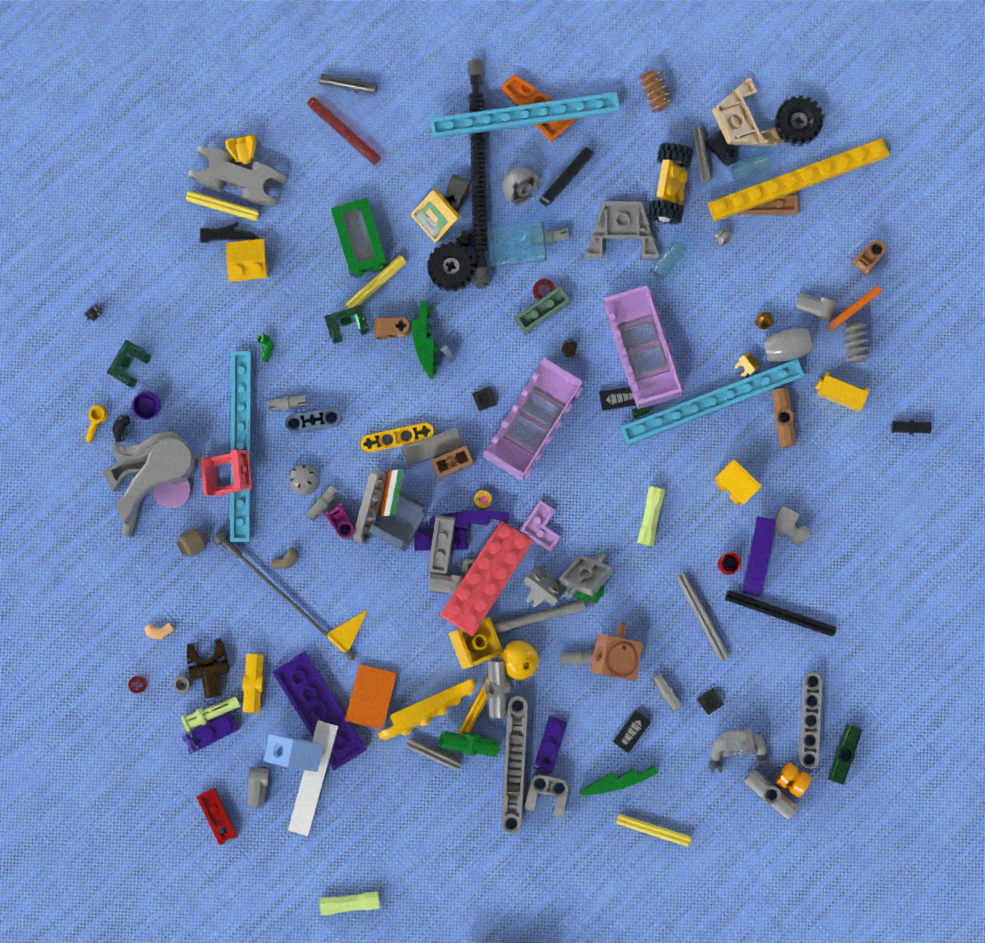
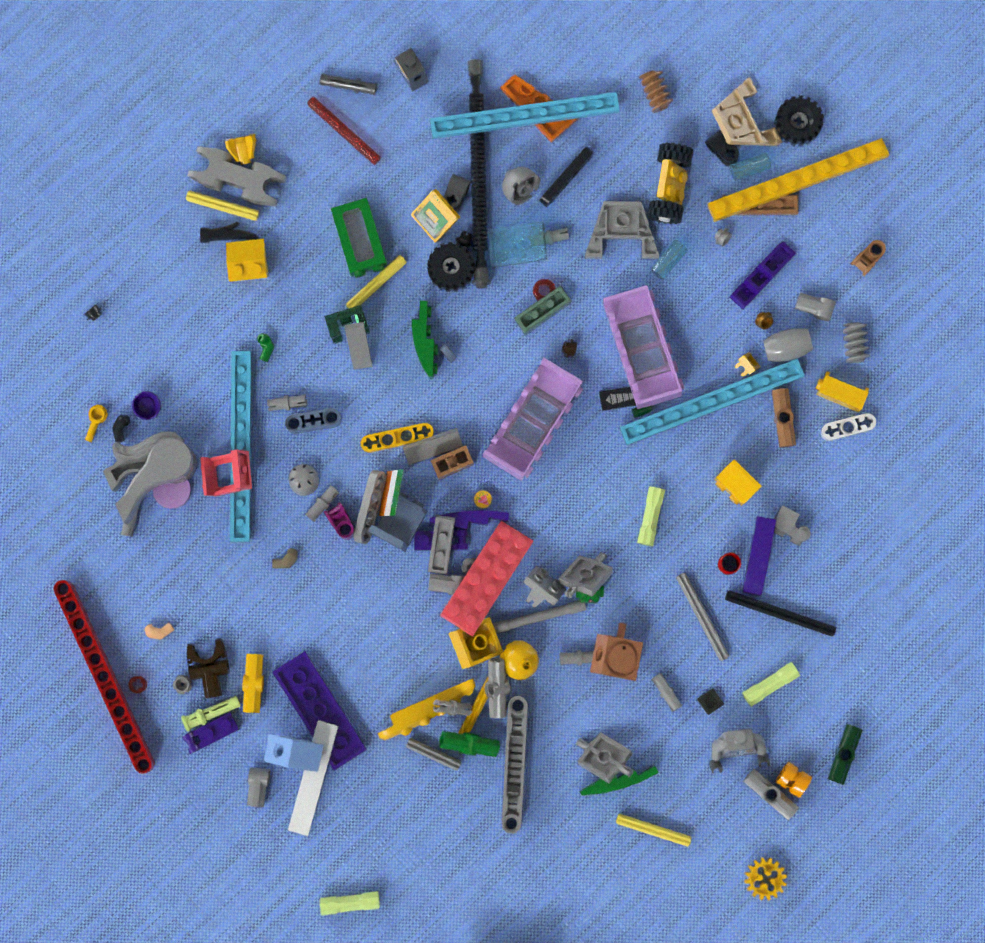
clear green panel [106,340,152,389] -> none
dark tan head [176,528,207,557] -> none
red plate [196,788,238,846] -> none
piece [212,530,368,661] -> none
orange tile [345,664,397,730] -> none
medium nougat piece [374,317,411,339] -> none
pearl dark grey tile [472,387,497,412] -> none
lavender tile [519,500,561,553] -> none
light grey piece [524,774,568,818] -> none
dark purple plate [533,716,568,774] -> none
tile [613,710,651,753] -> none
light grey axle [693,127,711,183] -> none
light grey beam [798,673,822,769] -> none
orange tile [827,286,882,332] -> none
black pin [891,420,932,435] -> none
none -> red beam [54,580,155,774]
none -> light grey tile [345,322,372,370]
none -> dark grey torso [394,48,428,92]
none -> light grey pin [433,700,472,716]
none -> light grey plate [576,732,634,783]
none -> dark purple slope [729,241,796,310]
none -> yellowish green axle [742,662,800,707]
none -> yellow gear [744,857,787,901]
none -> white beam [821,413,876,441]

